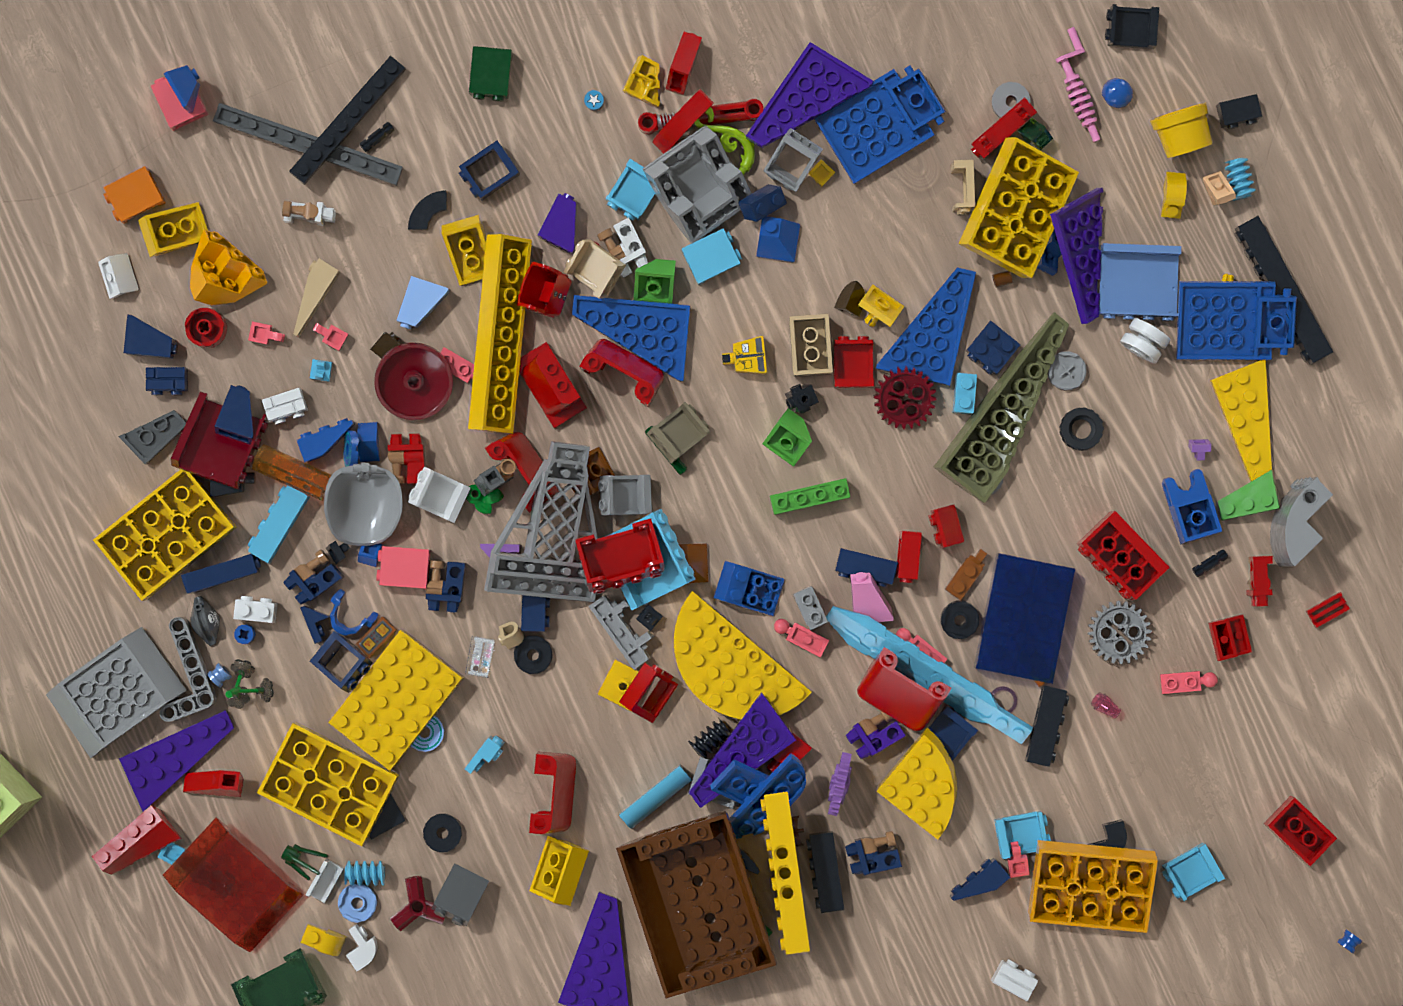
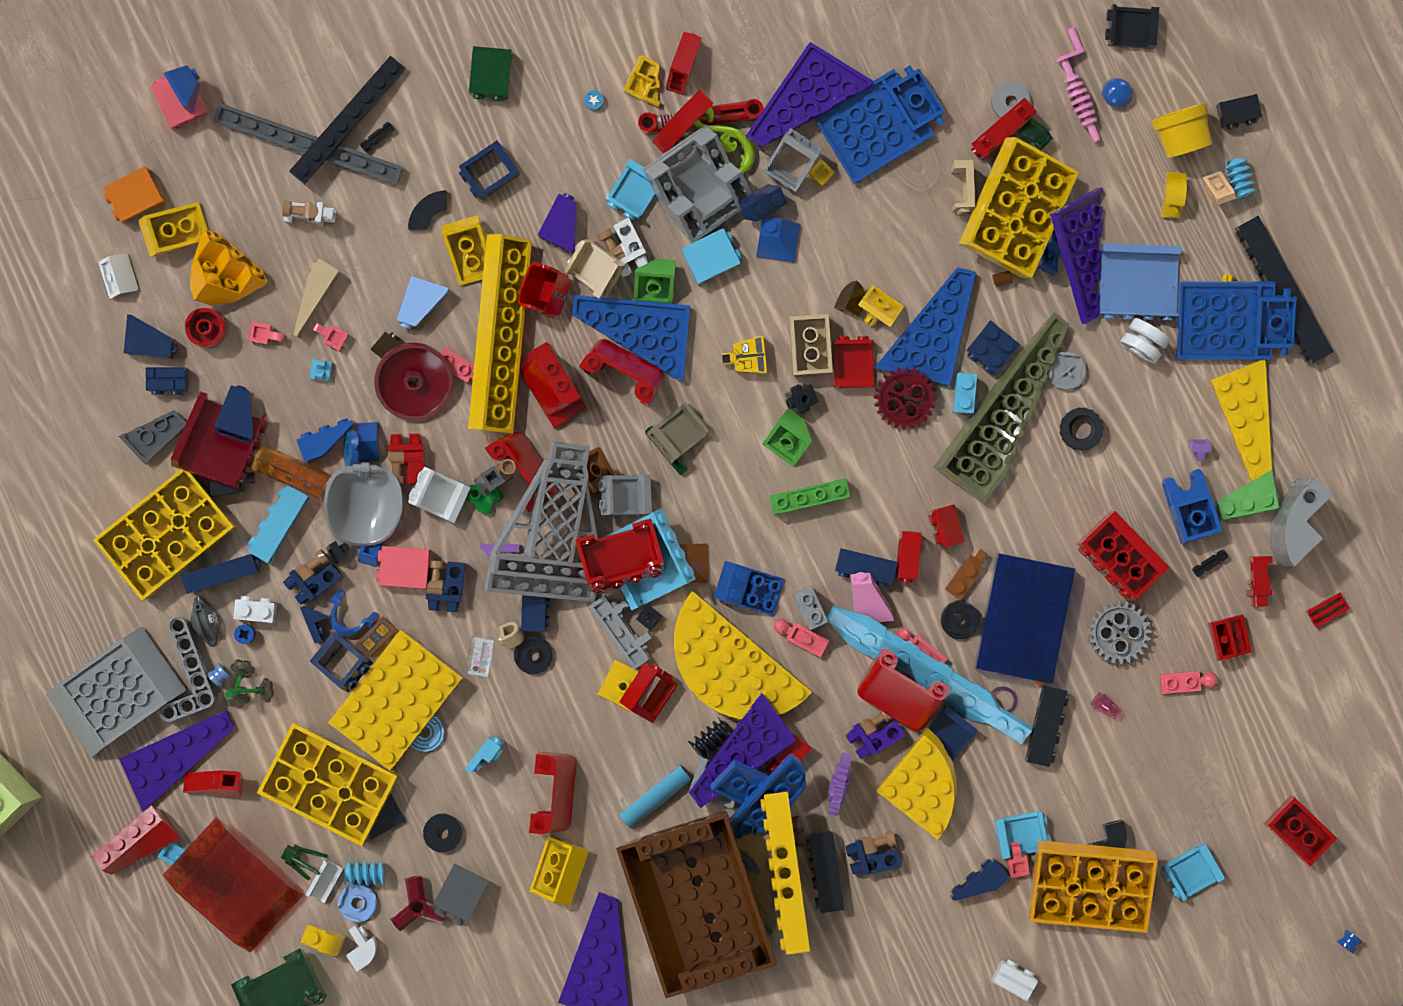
white brick [262,388,308,425] -> none

